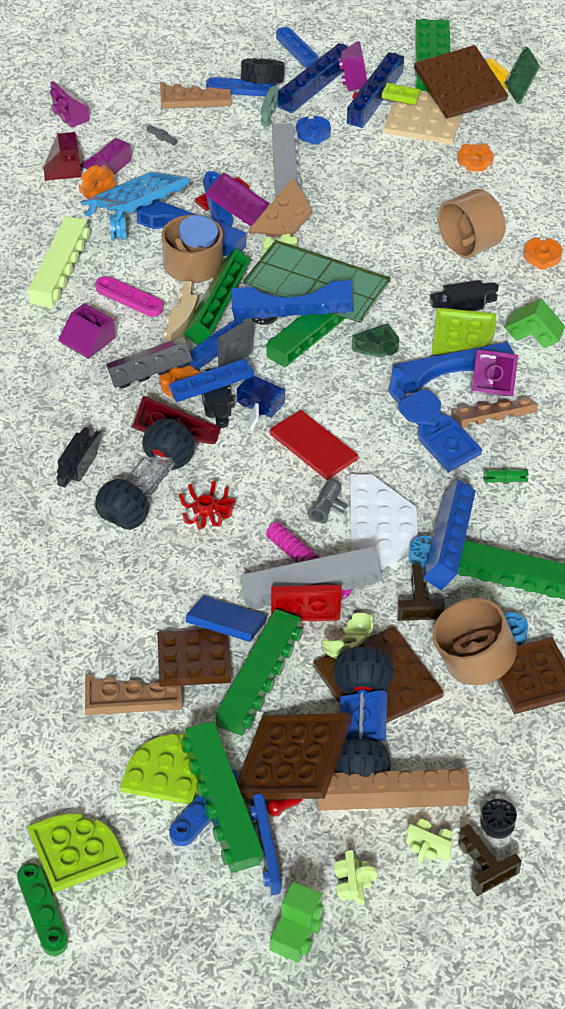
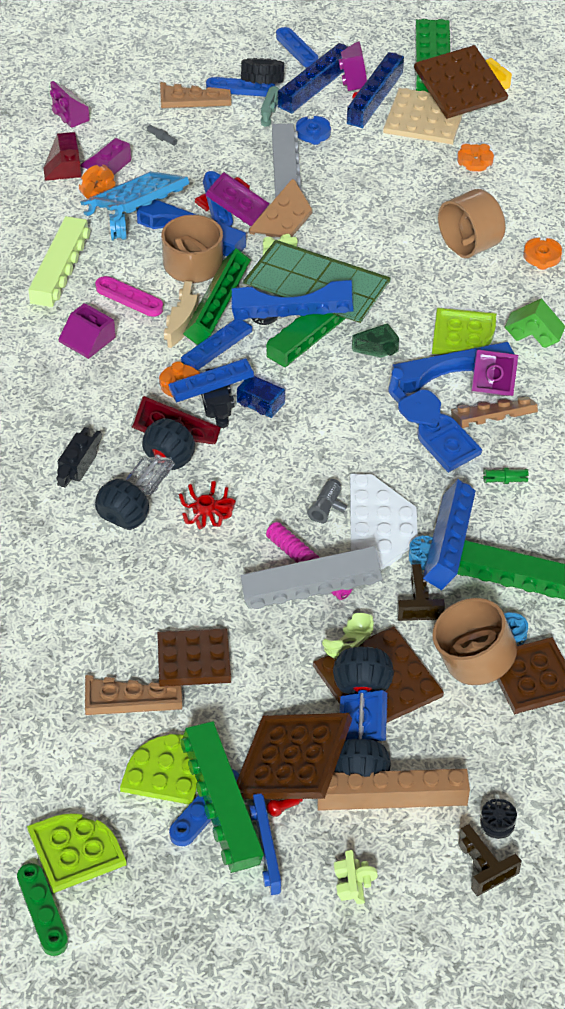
brick [106,337,193,389] -> none
medium blue tile [179,215,218,248] -> none
blue tile [185,596,267,642] -> none
green brick [216,609,303,736] -> none
dark grey plate [217,319,253,367] -> none
white piece [250,404,259,430] -> none
red tile [270,410,358,480] -> none
bright green brick [270,882,324,963] -> none
red tile [271,585,342,622] -> none
lime plate [382,83,421,105] -> none
yellowish green hips [406,819,454,863] -> none
black hinge [429,280,499,311] -> none
clear green windscreen [505,47,540,104] -> none

